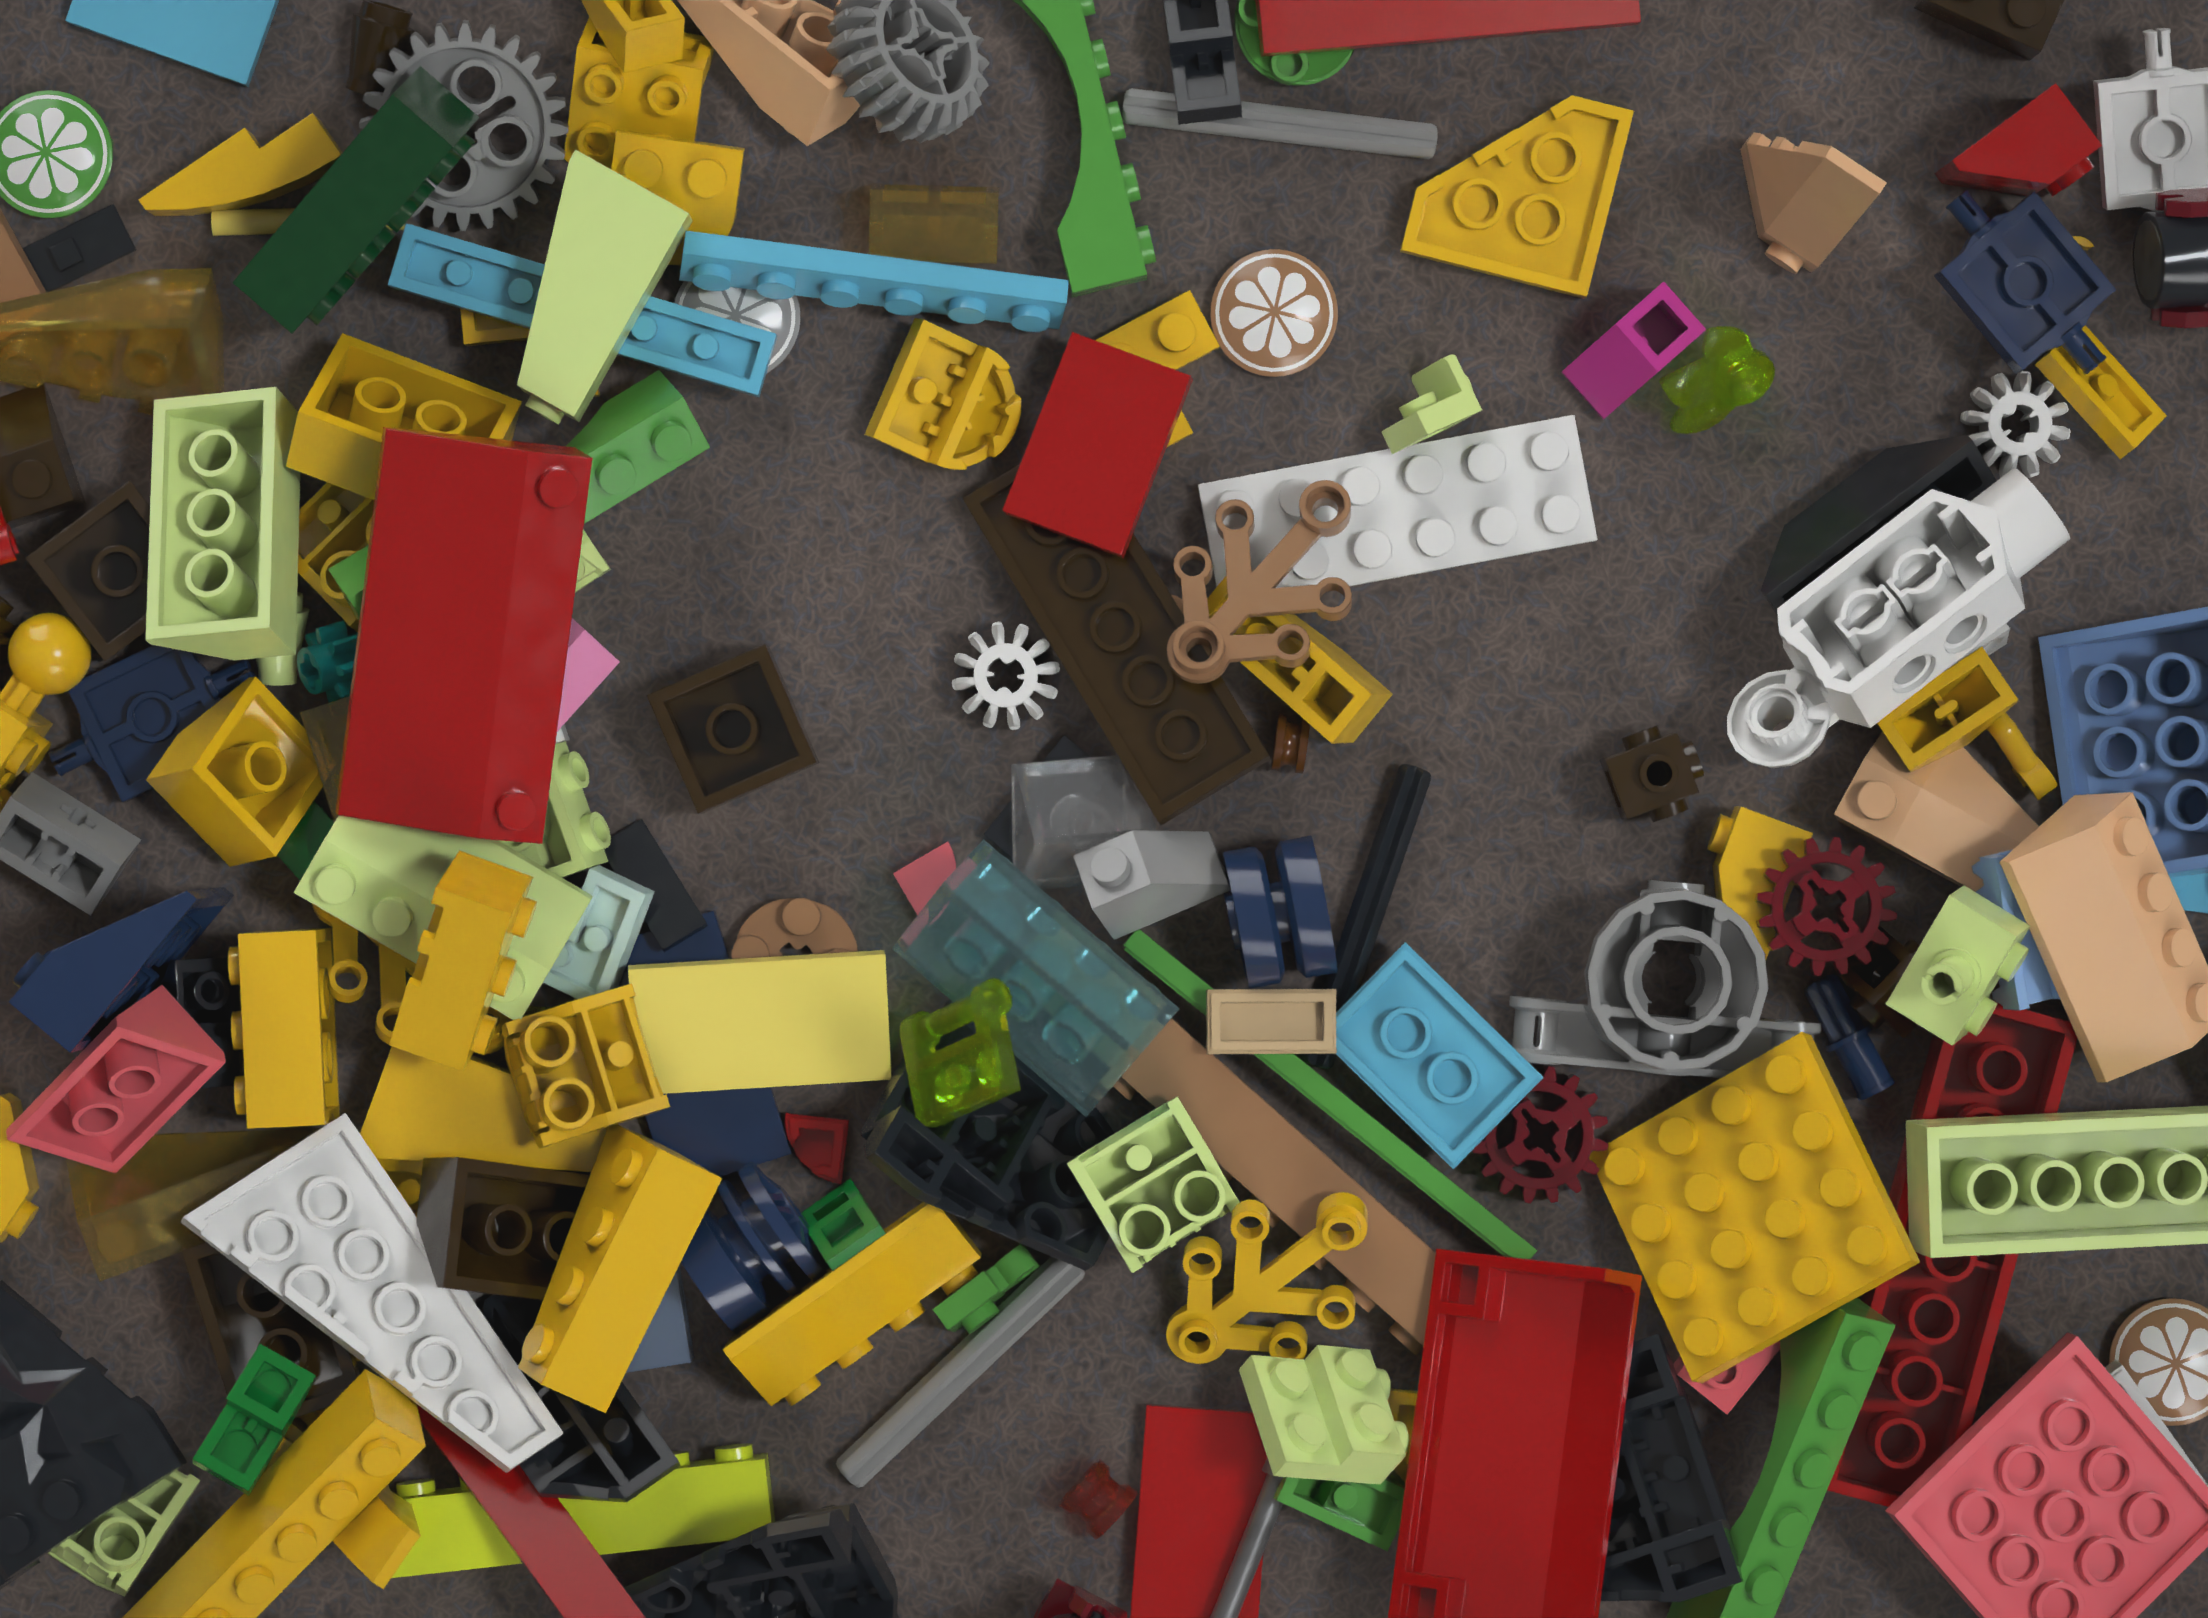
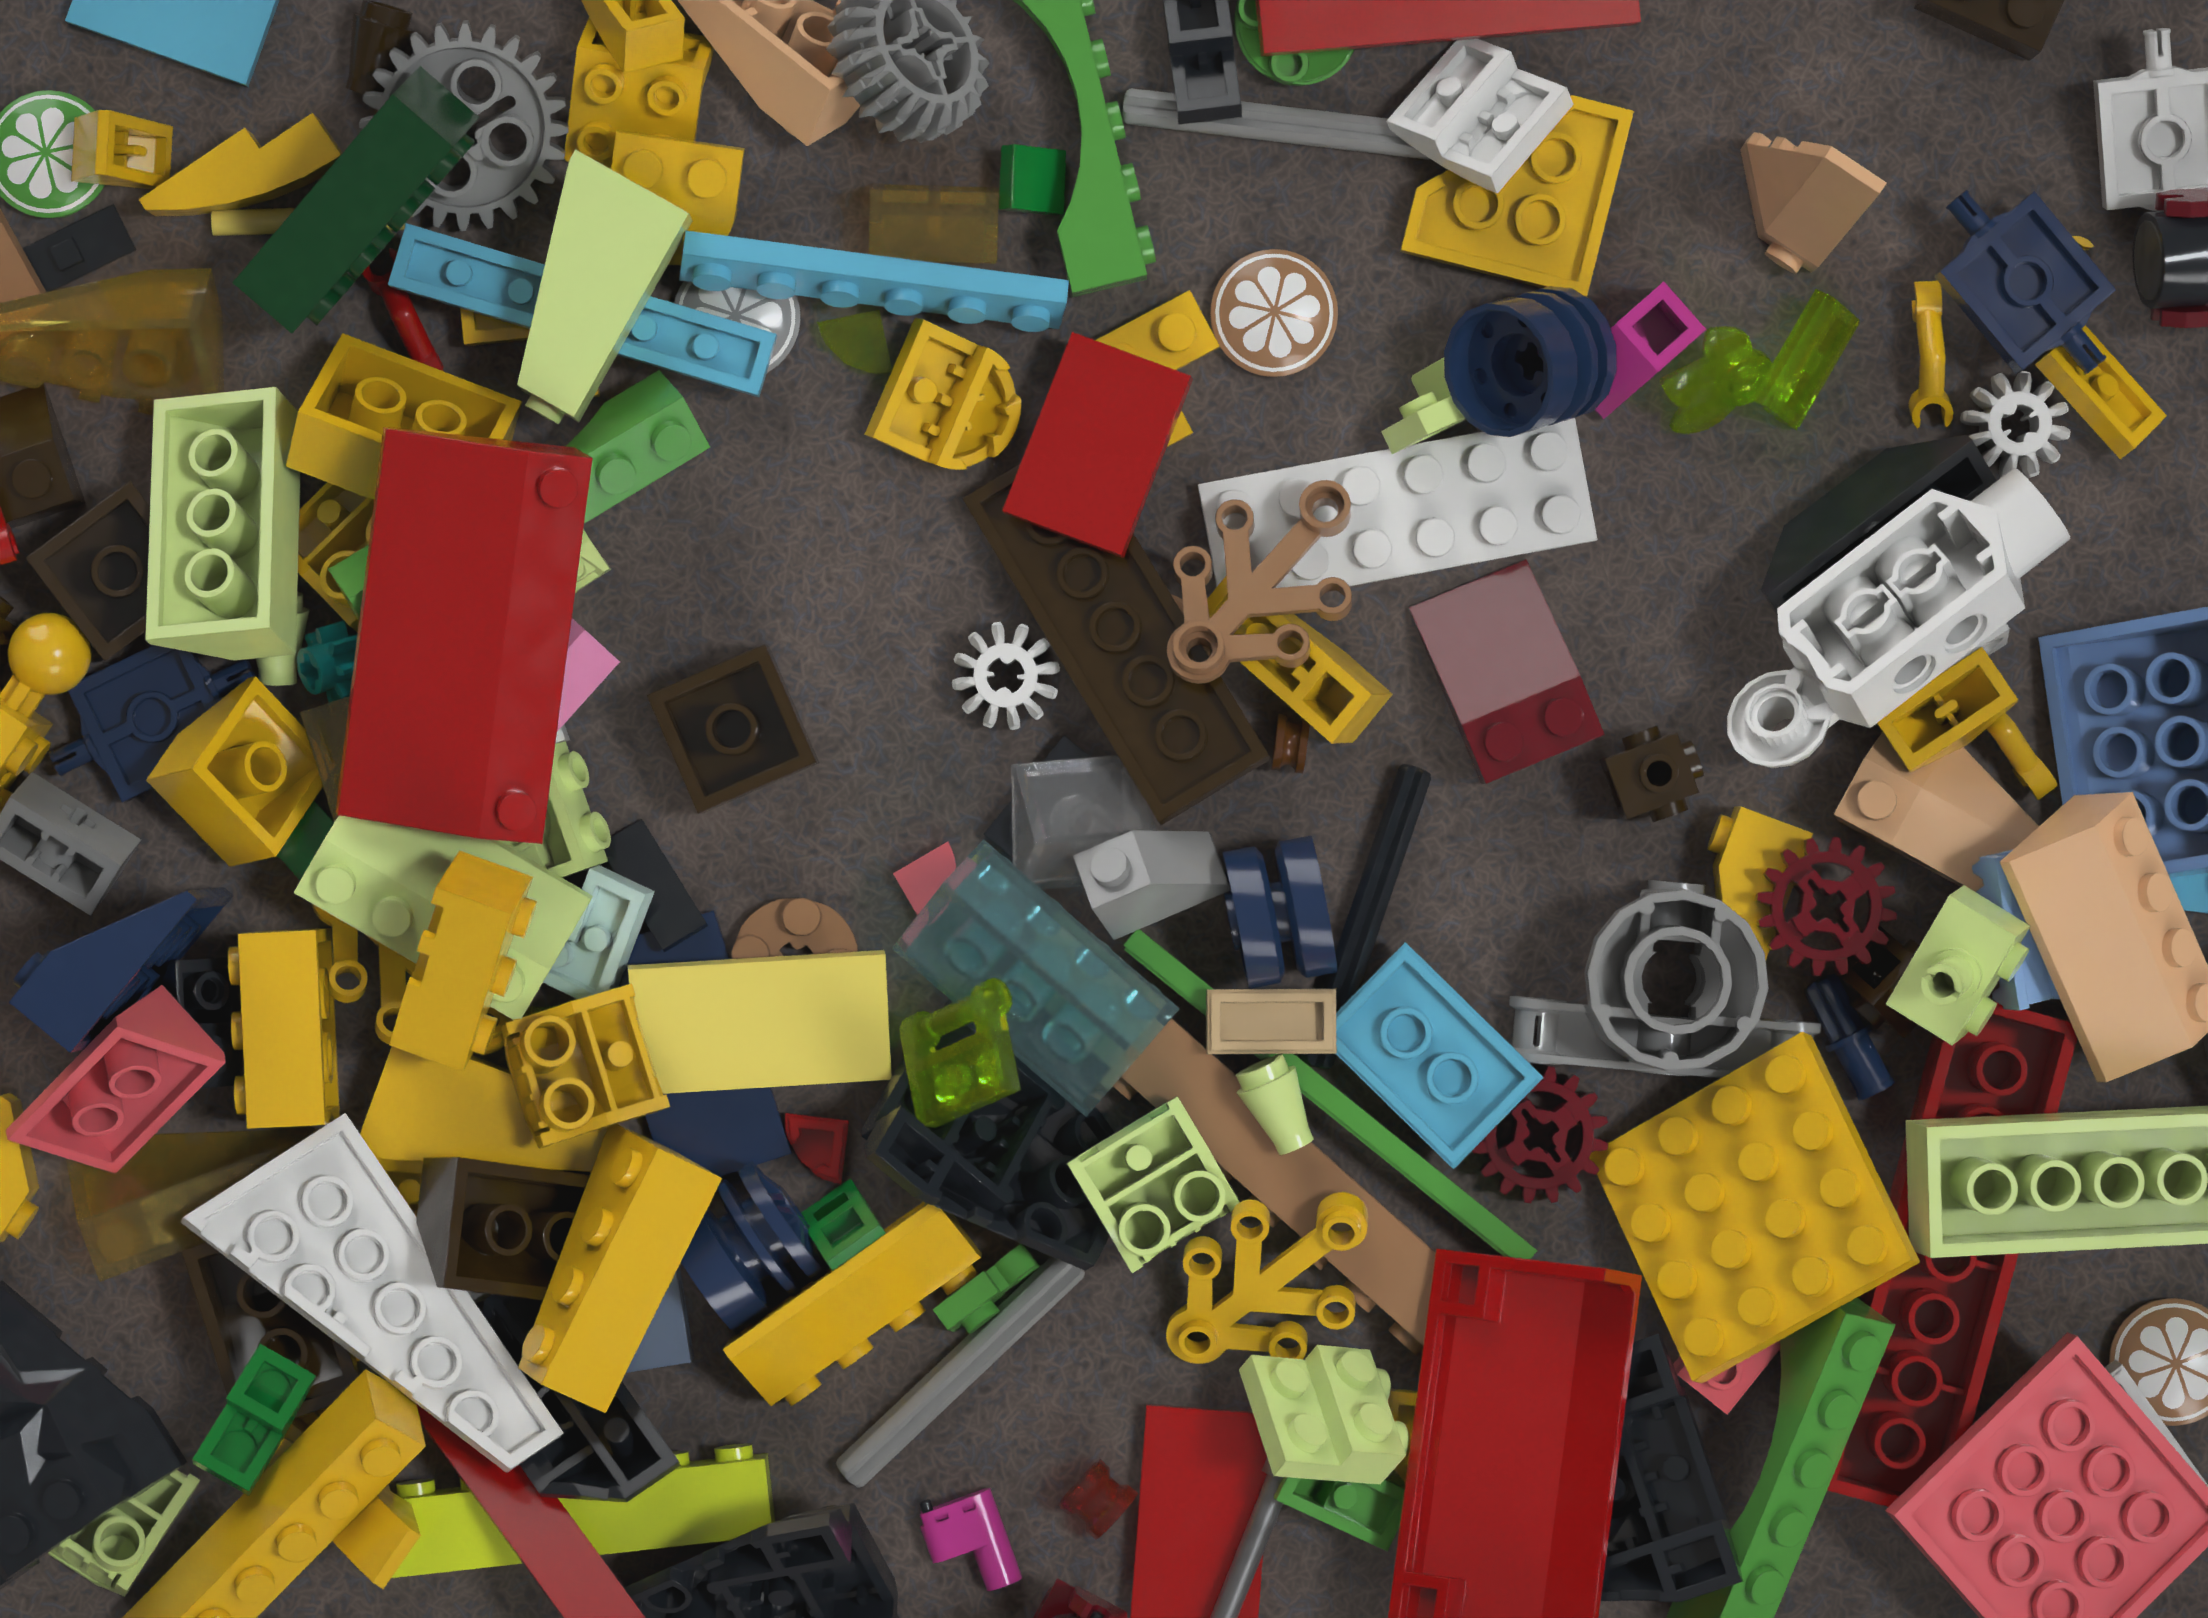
red slope [1934,83,2102,197] -> none
none -> yellow slope [71,110,173,189]
none -> red arm [362,248,445,372]
none -> clear neon green tile [817,310,892,374]
none -> dark pink piece [919,1488,1023,1591]
none -> green tile [999,144,1066,215]
none -> yellowish green cone [1236,1054,1314,1155]
none -> white slope [1386,39,1574,194]
none -> slope [1409,559,1605,784]
none -> dark blue wheel [1444,286,1617,437]
none -> clear neon green tile [1752,289,1860,431]
none -> yellow arm [1908,281,1953,429]

